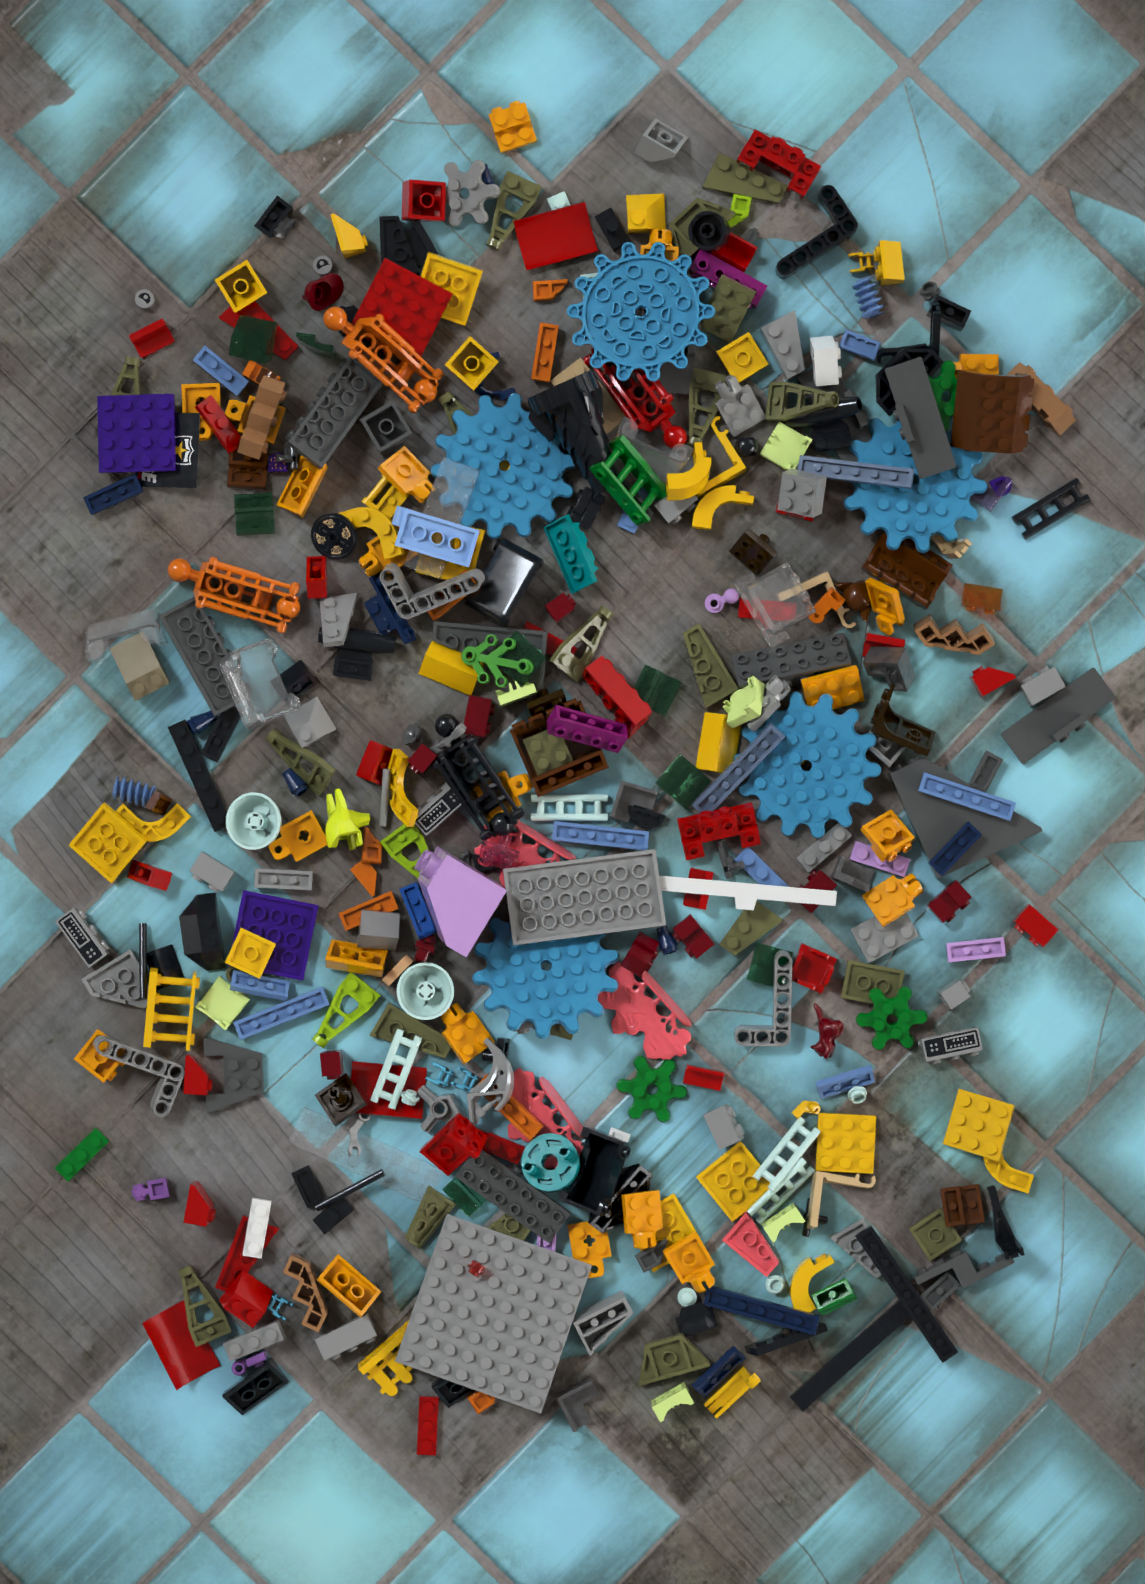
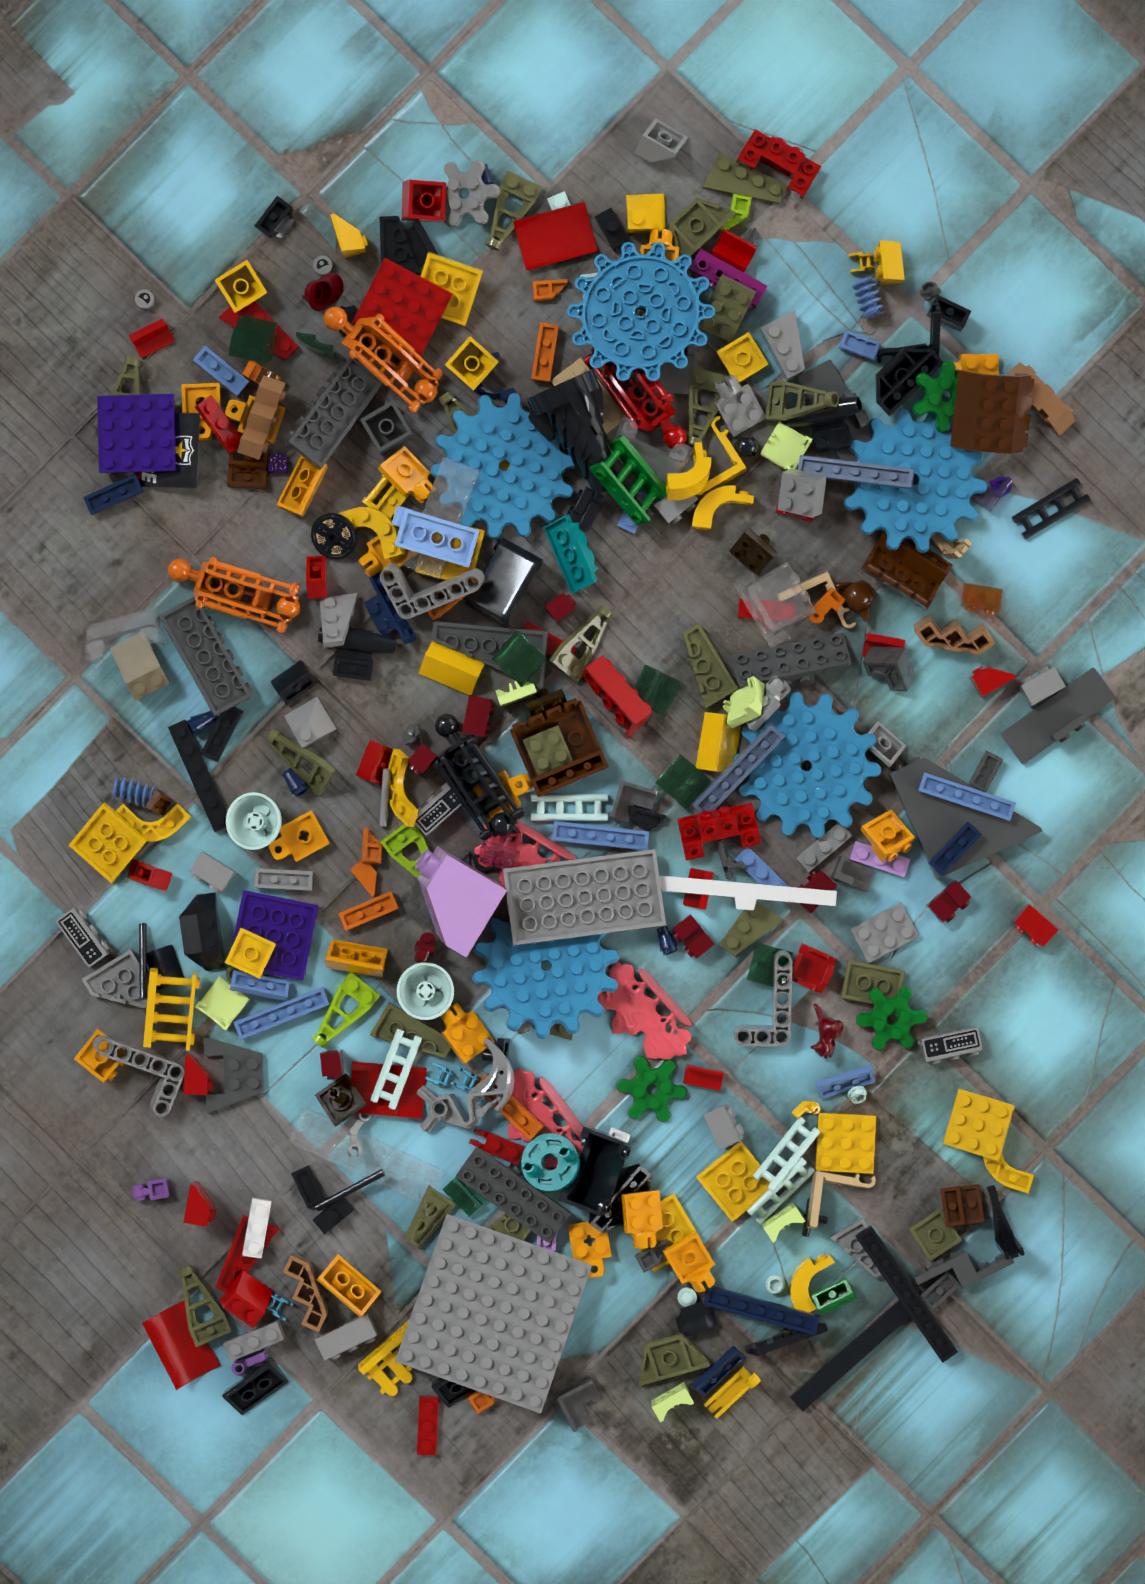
green plate [55,1127,110,1182] -> none
clear windscreen [220,638,301,730] -> none
clear green slope [234,492,275,536] -> none
dark grey hose [275,432,298,470] -> none
neon yellow piece [325,789,370,851] -> none
light grey slope [357,909,400,951] -> none
light nougat beam [382,954,414,987] -> none
blue tile [399,882,437,940] -> none
light aqua plate [401,1089,420,1106] -> none
red bracket [419,1113,488,1176] -> none
light grey piece [430,723,467,754] -> none
bright green plant [461,634,534,688] -> none
clear red plate [467,1260,486,1277] -> none
light orange plate [488,101,537,154] -> none
magenta brick [547,705,628,753] -> none
light grey wedge [573,1290,633,1356] -> none
dark red brick [621,931,659,977] -> none
black brick [688,211,730,252] -> none
lavender plate [705,588,739,613] -> none
coral wing [722,1211,779,1277] -> none
black beam [775,185,858,279] -> none
light orange plate [801,665,865,710] -> none
white brick [810,336,842,386] -> none
light orange plate [861,873,923,927] -> none
light orange plate [865,577,905,635] -> none
dark brown bracket [870,684,936,756] -> none
dark grey bracket [885,357,956,479] -> none
light grey brick [936,979,971,1010] -> none
lavender plate [946,937,1006,962] -> none

